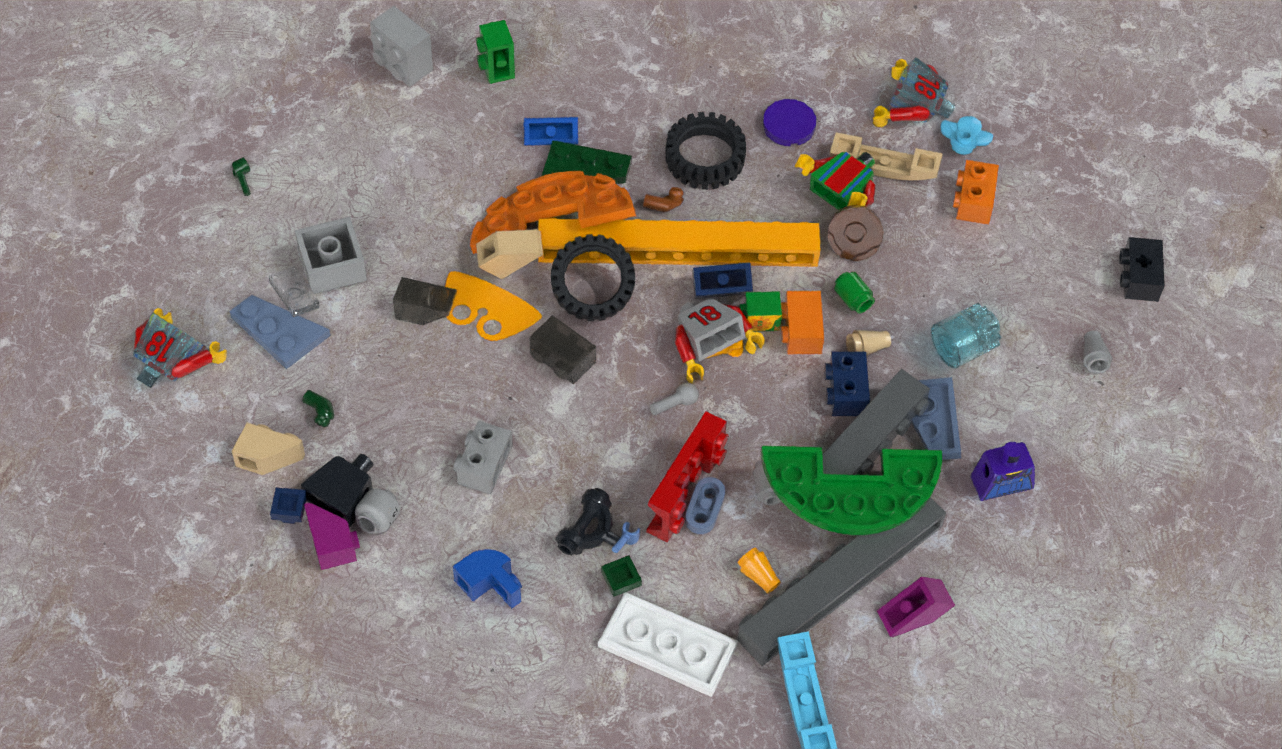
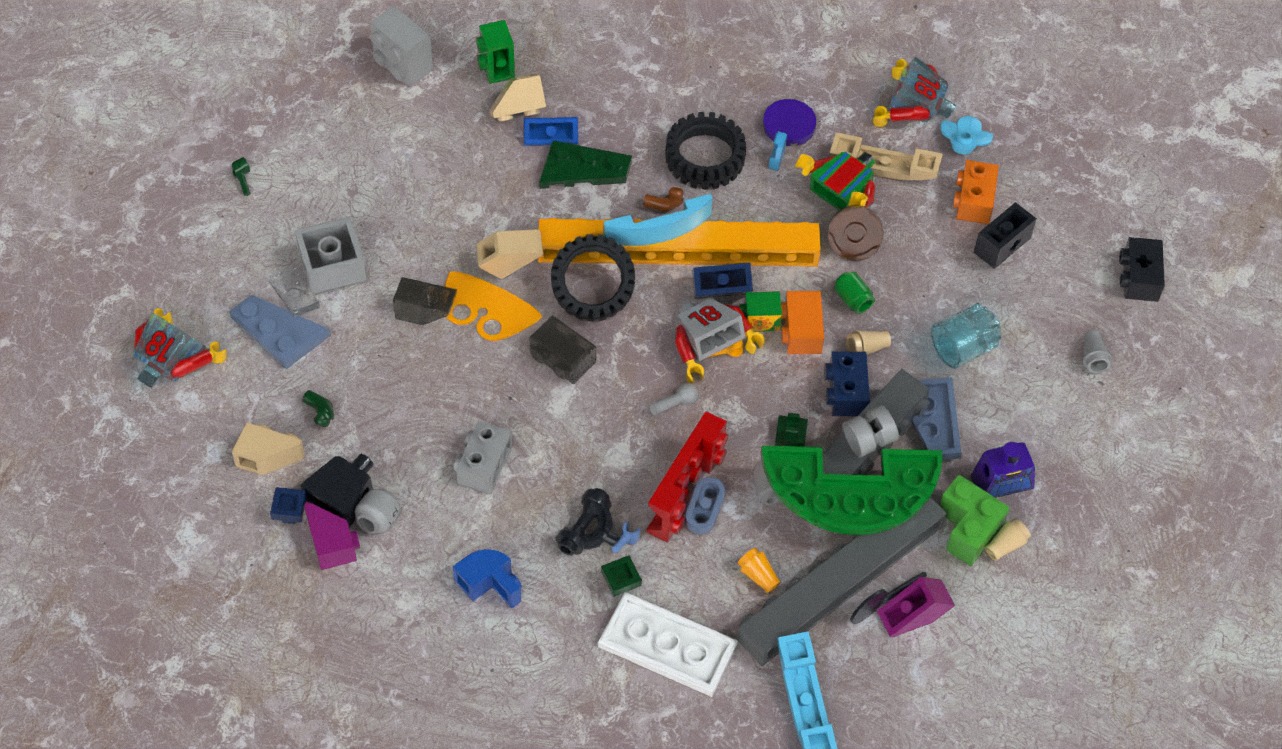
orange plate [470,171,636,254] -> none
none -> tan slope [489,73,546,121]
none -> medium azure slope [603,194,713,246]
none -> dark azure tile [768,132,787,171]
none -> dark green tile [775,412,808,447]
none -> light grey wheel [842,405,899,458]
none -> black piece [850,572,927,624]
none -> bright green brick [939,475,1010,566]
none -> black brick [973,202,1037,269]
none -> tan cone [984,518,1031,561]

